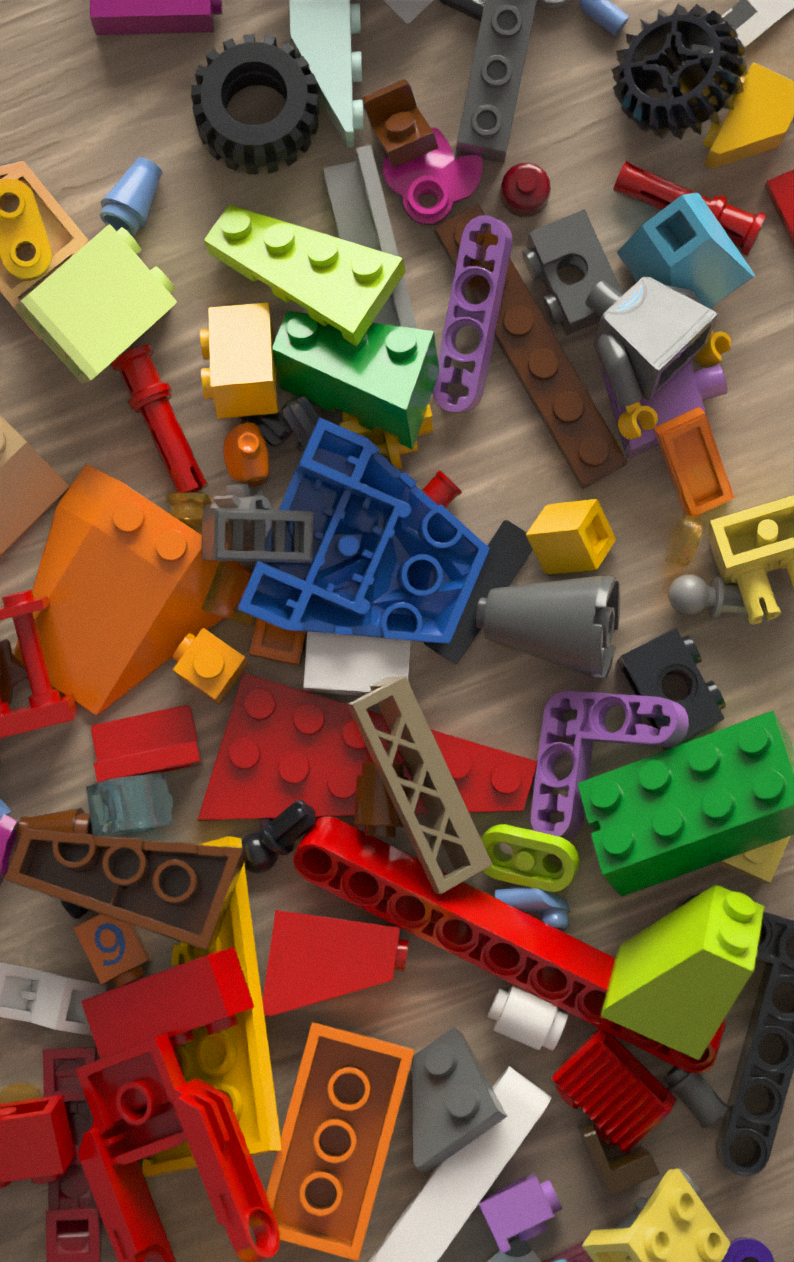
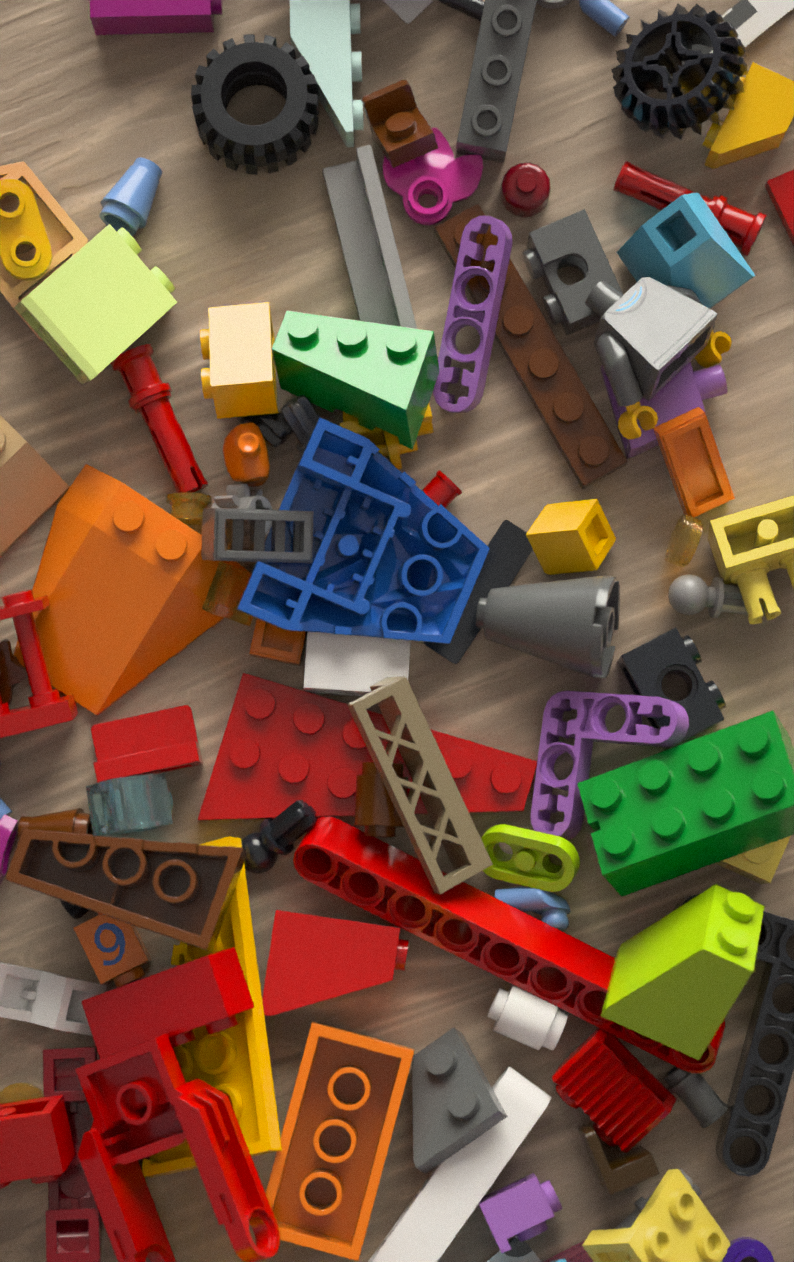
light orange brick [172,628,249,705] -> none
wing [204,204,406,346] -> none

